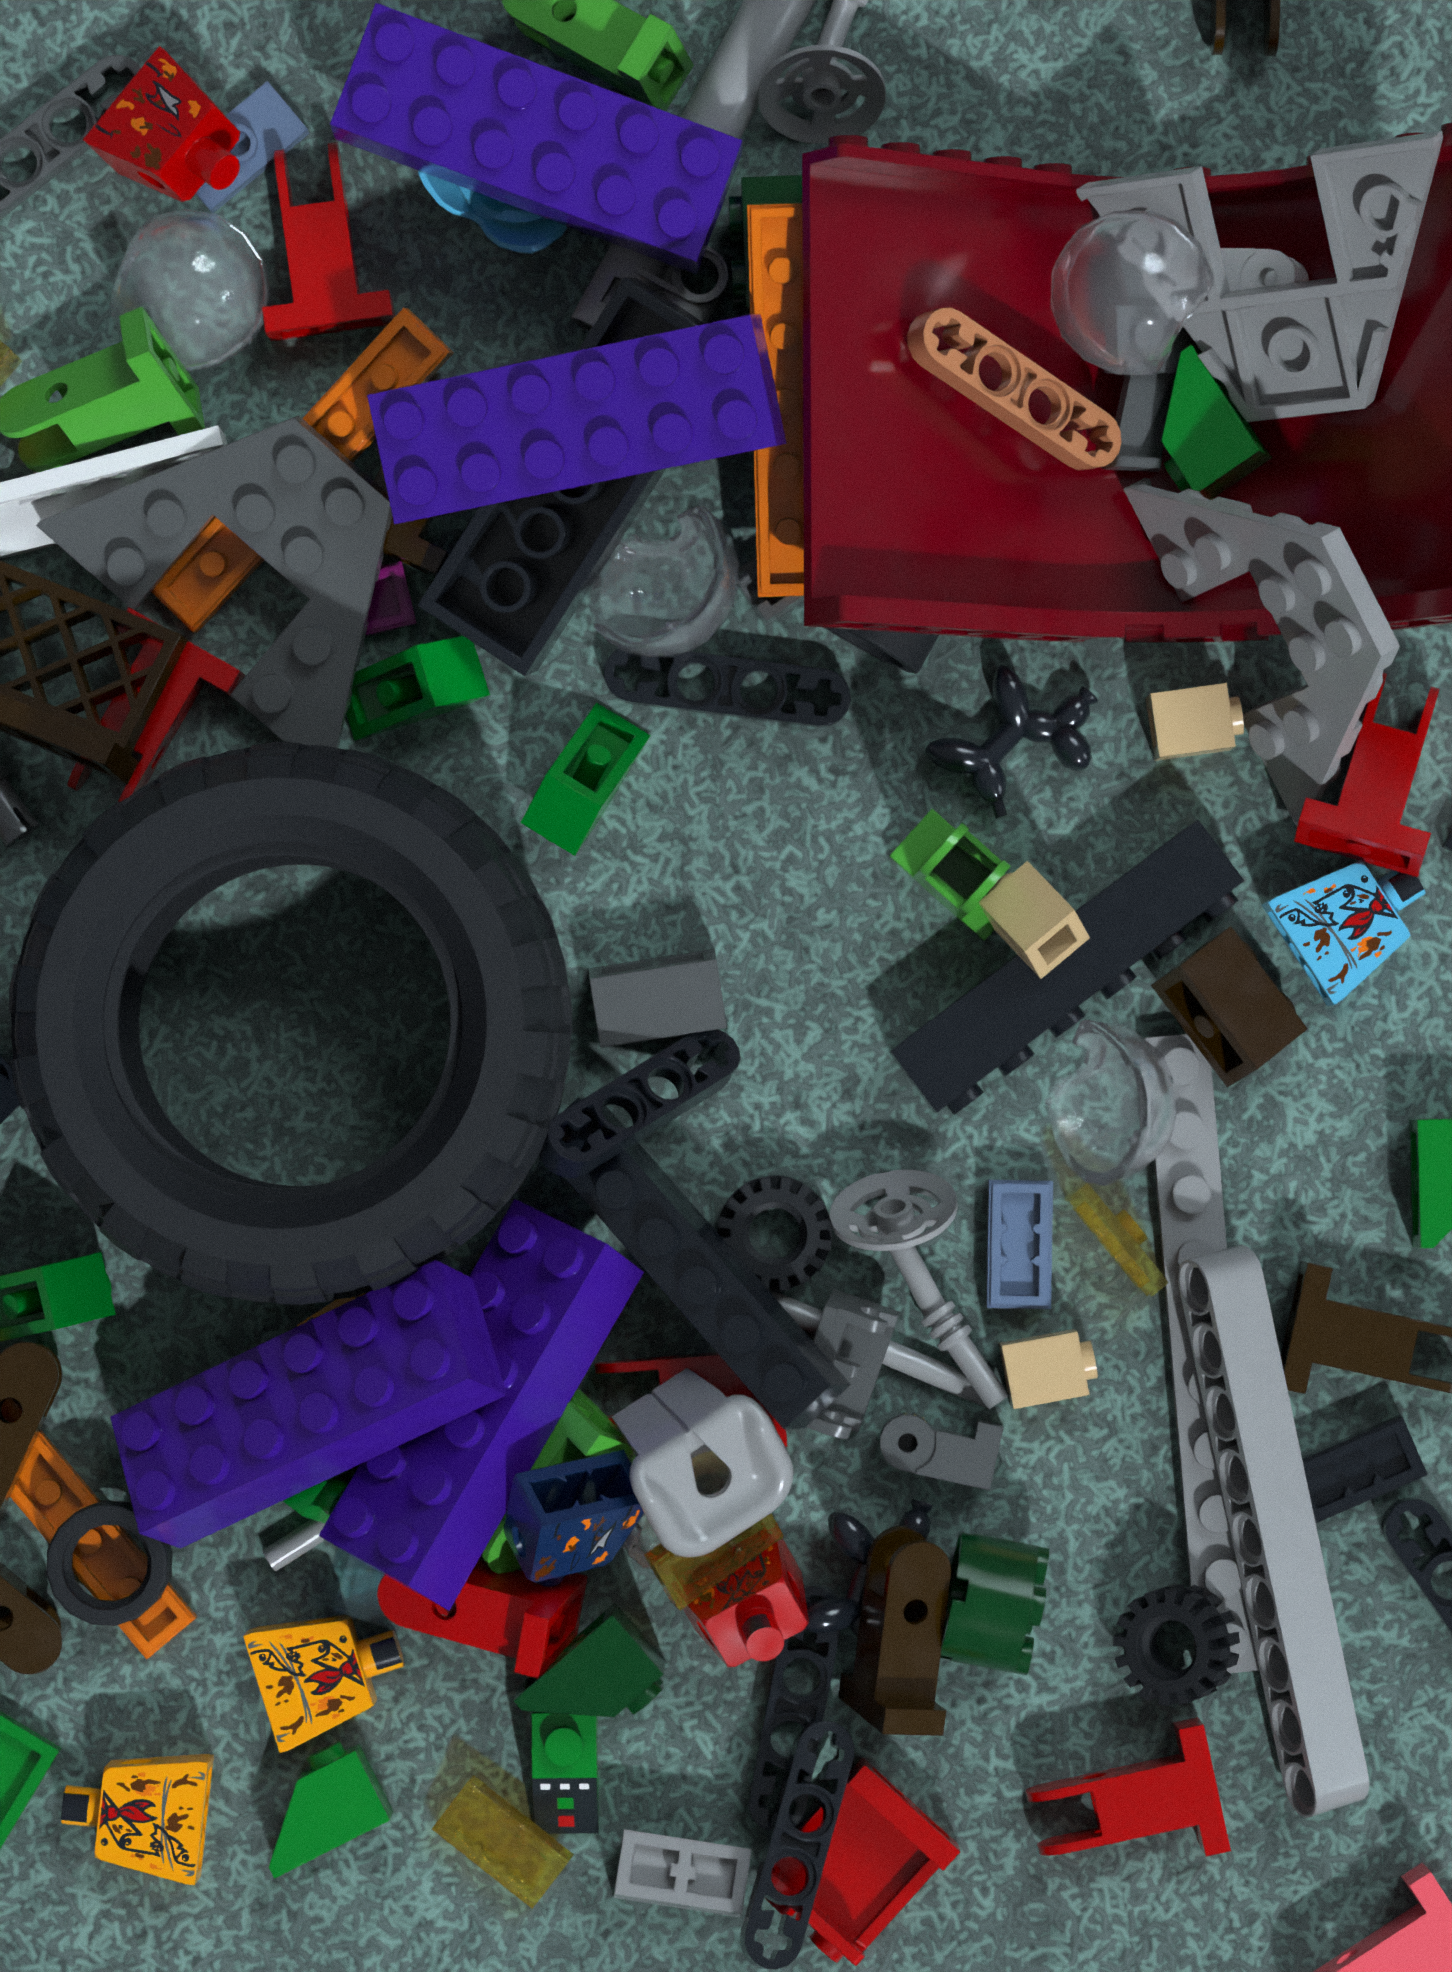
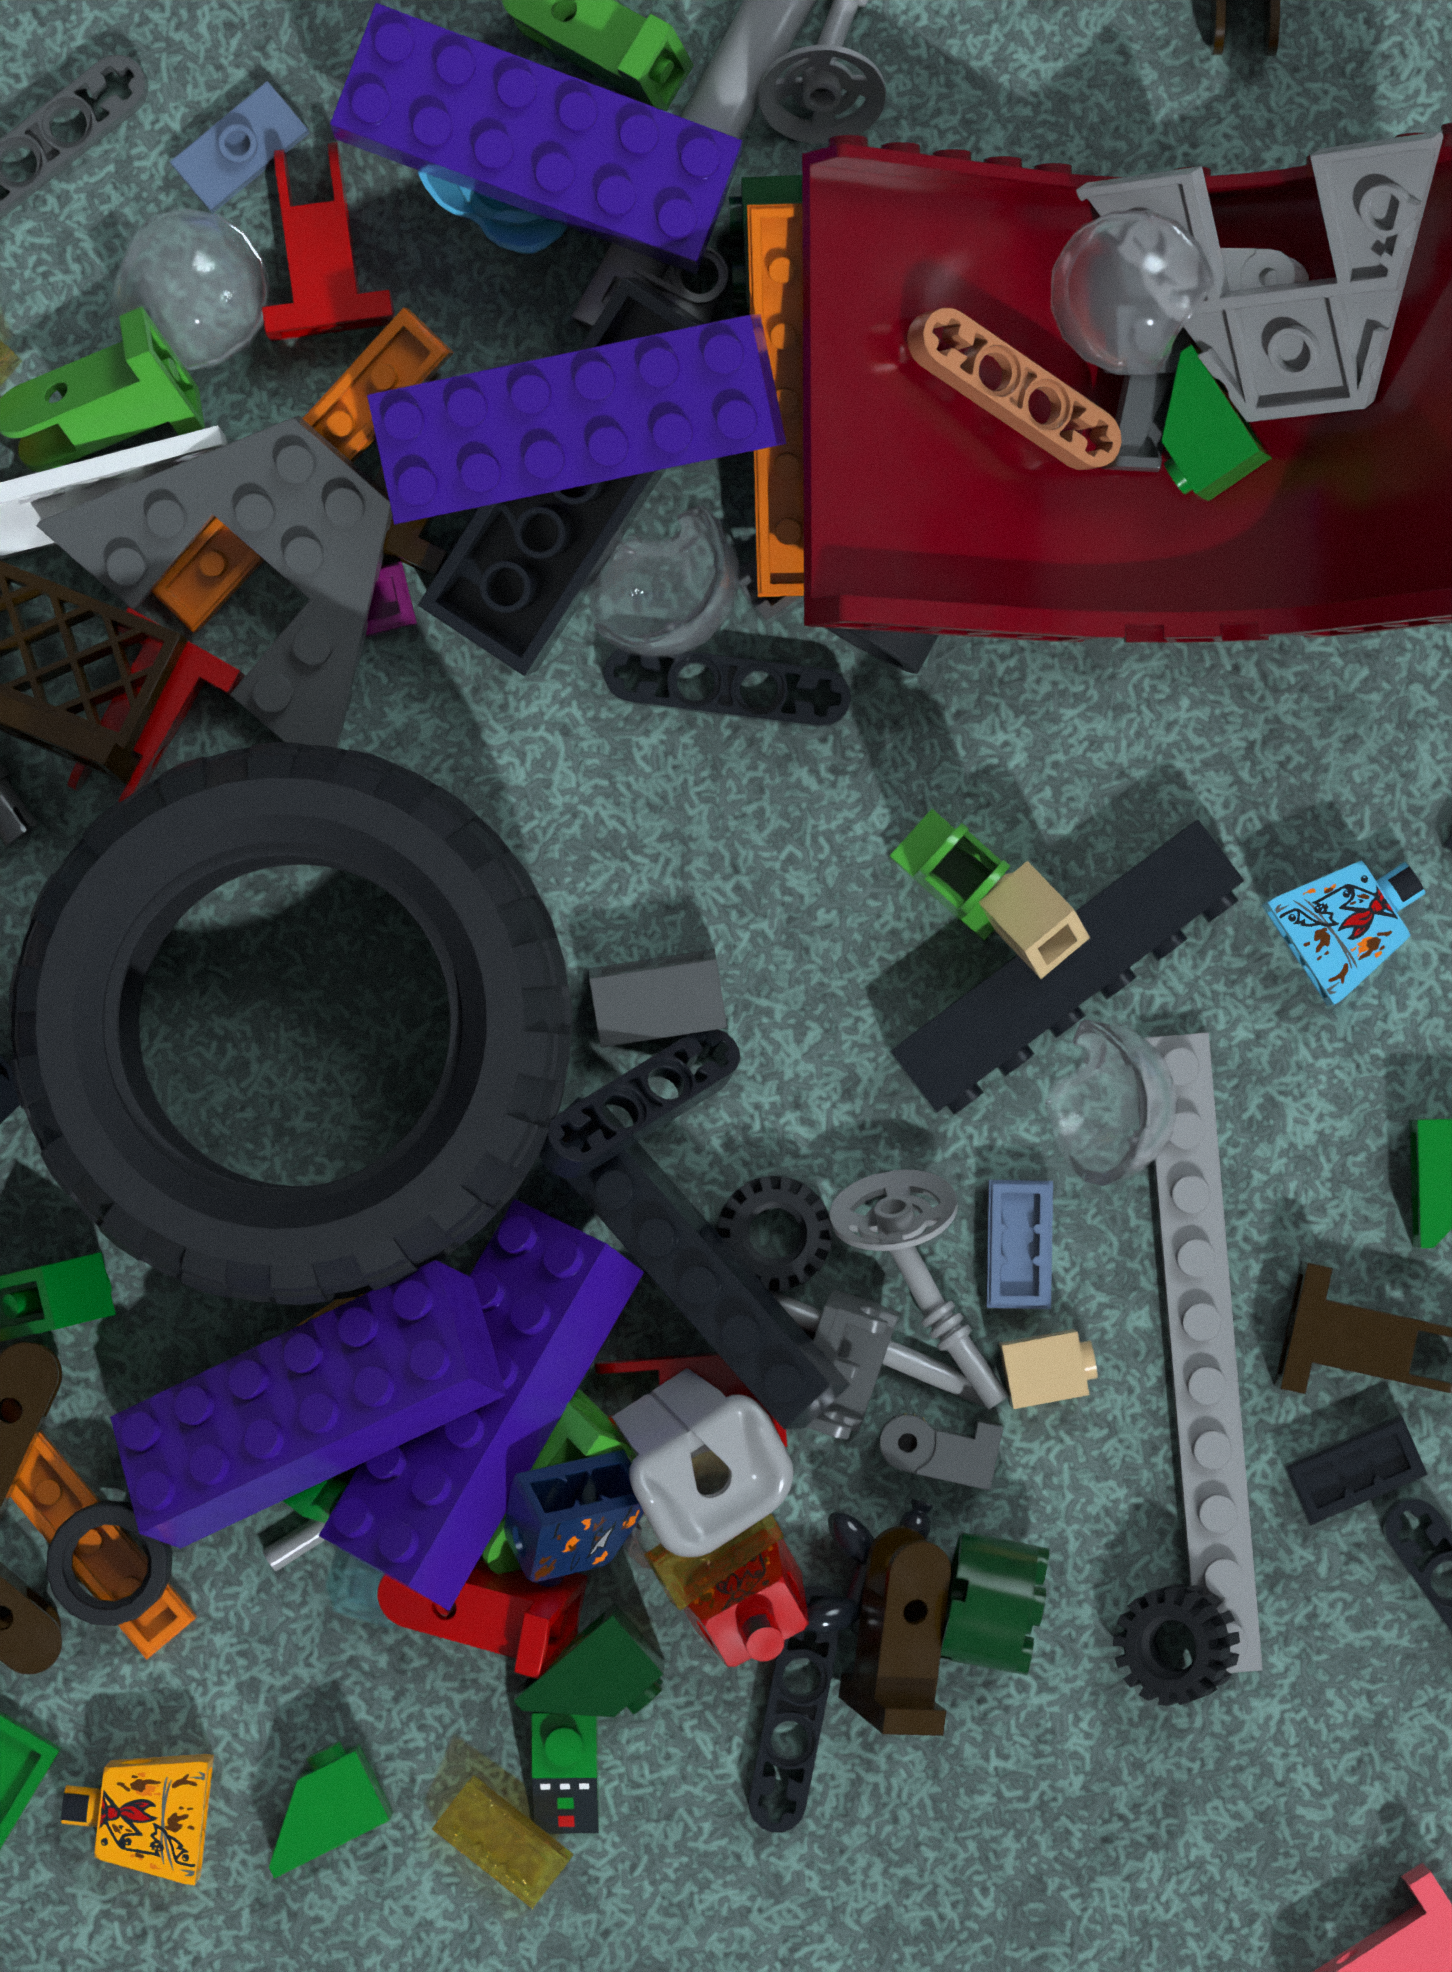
red torso [83,46,240,202] -> none
light orange torso [243,1614,405,1753] -> none
green slope [346,636,490,741] -> none
green slope [520,703,651,856] -> none
light grey hinge [613,1829,752,1917] -> none
black beam [740,1721,855,1969] -> none
red panel [764,1757,960,1966] -> none
black piece [925,665,1099,819] -> none
red piece [1026,1717,1231,1856] -> none
clear yellow plate [1066,1182,1169,1297] -> none
light grey wing [1123,478,1400,827] -> none
tan brick [1146,683,1244,761] -> none
dark brown brick [1151,926,1308,1088] -> none
light grey beam [1178,1245,1369,1818] -> none
red piece [1294,673,1440,877] -> none

